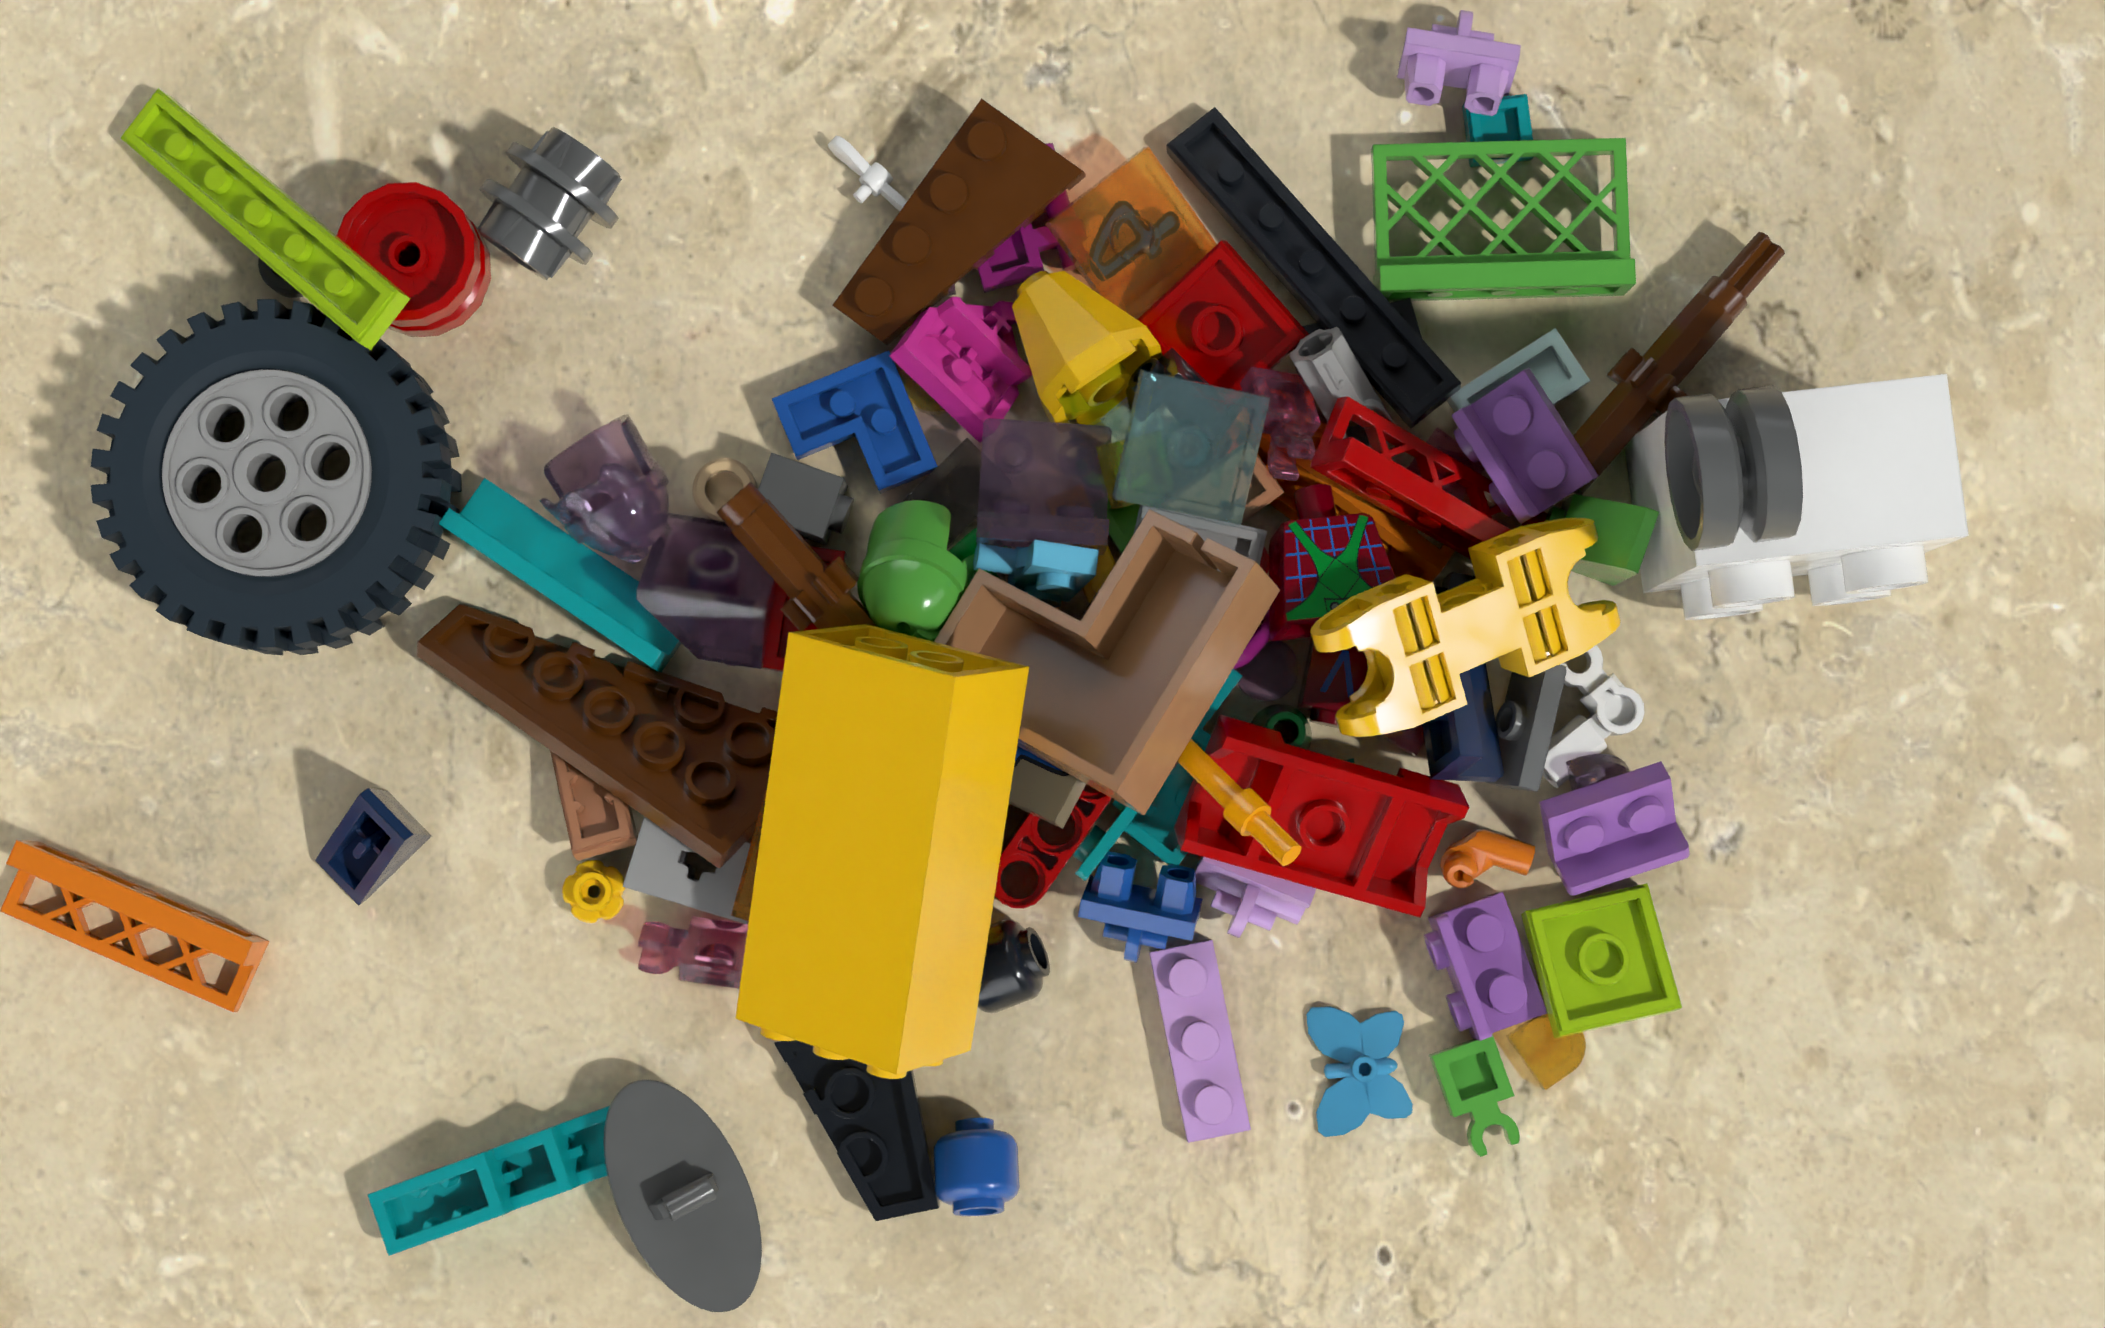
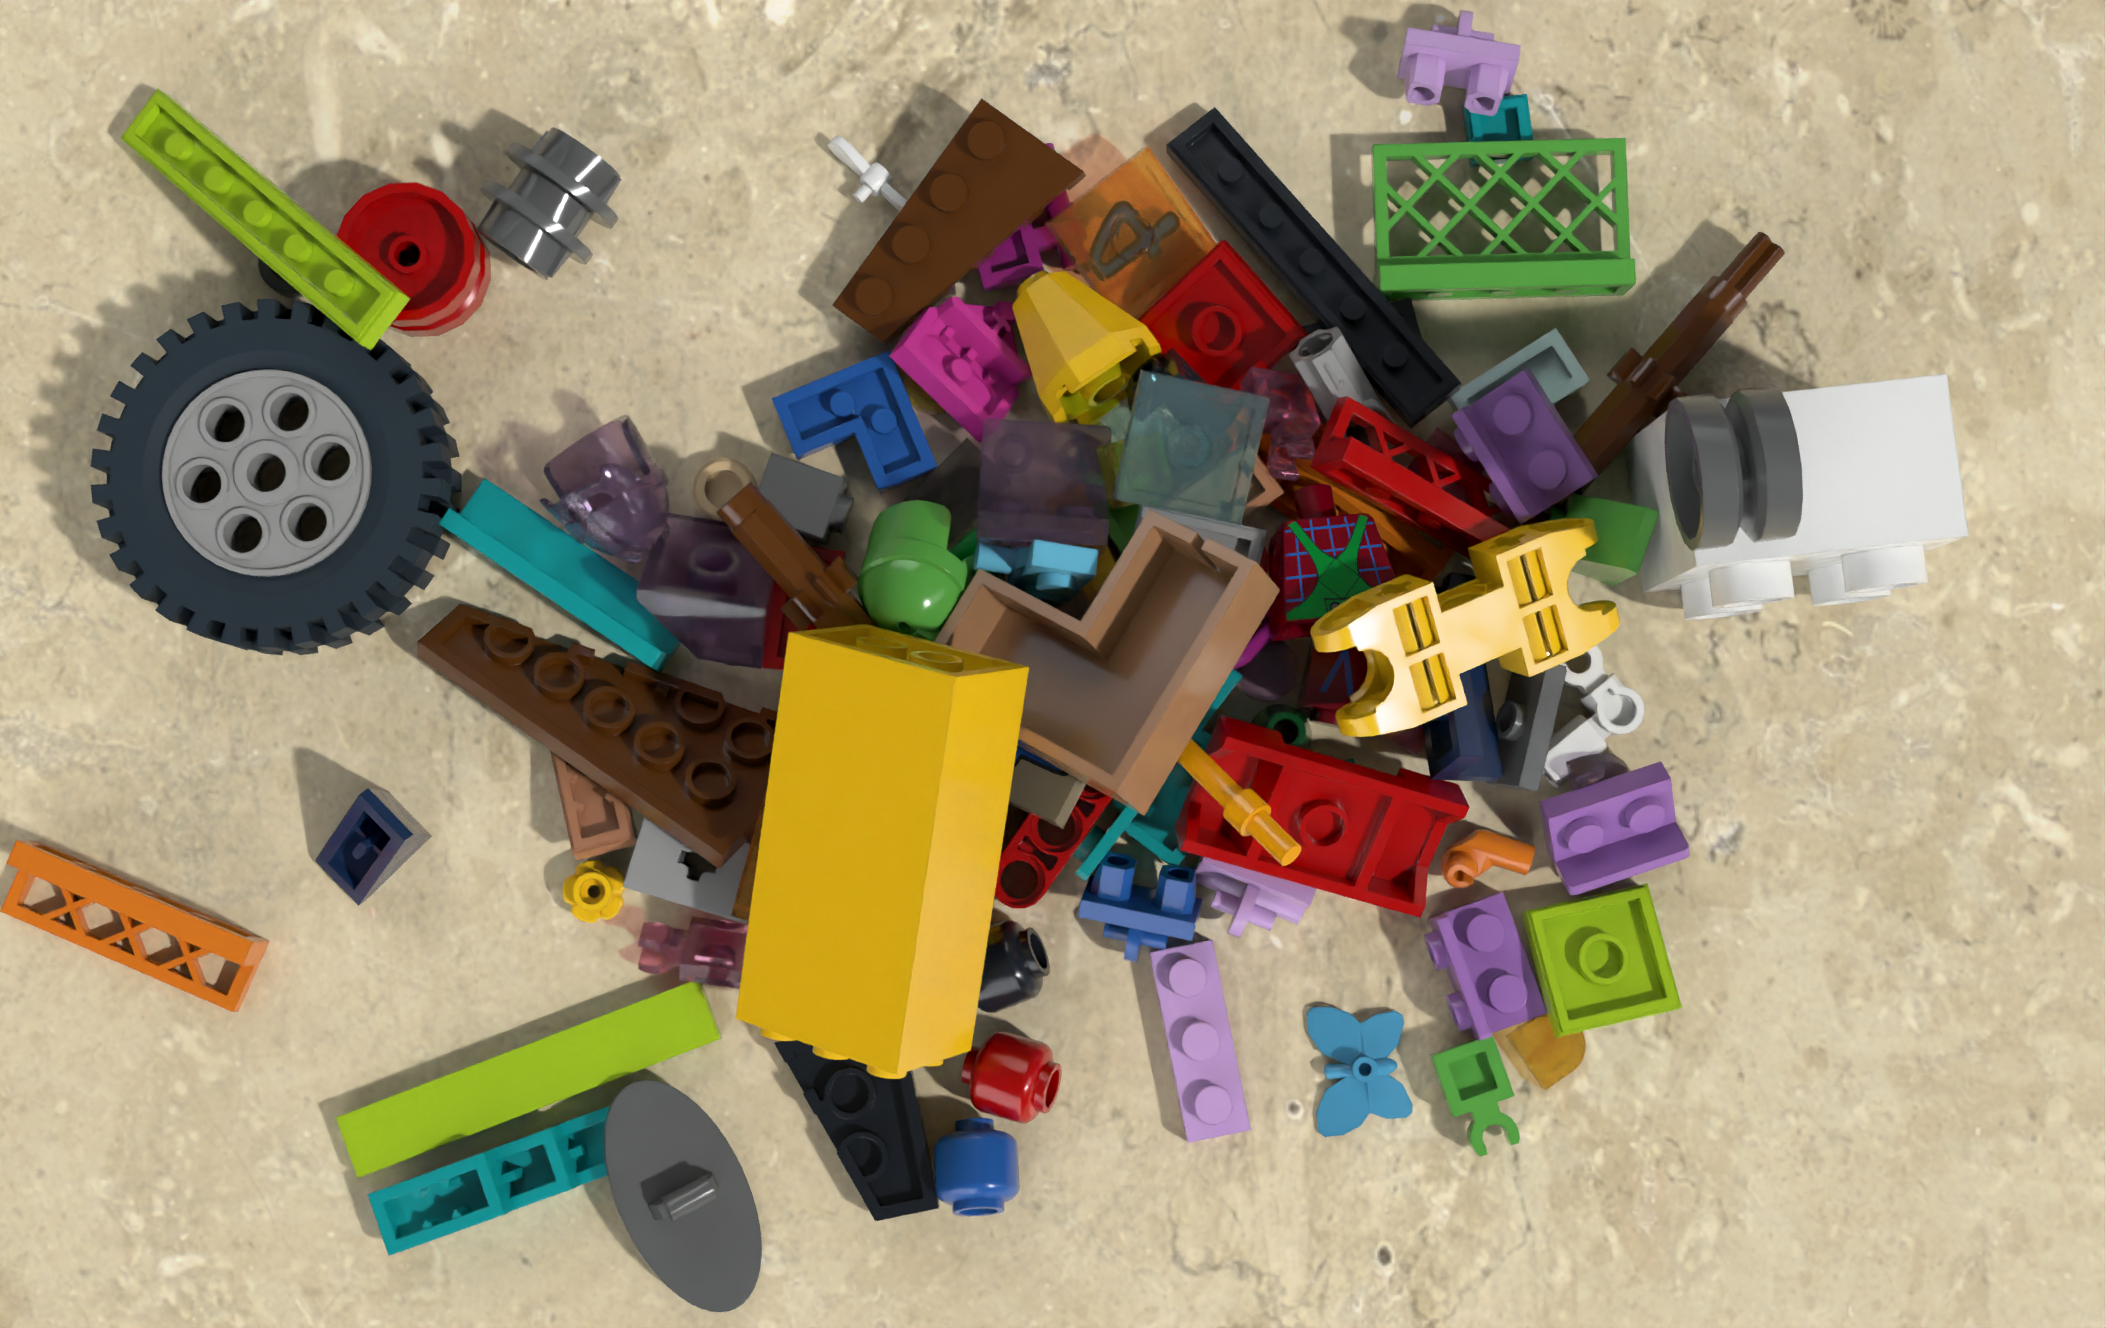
none -> lime tile [336,978,723,1178]
none -> red head [961,1031,1062,1124]

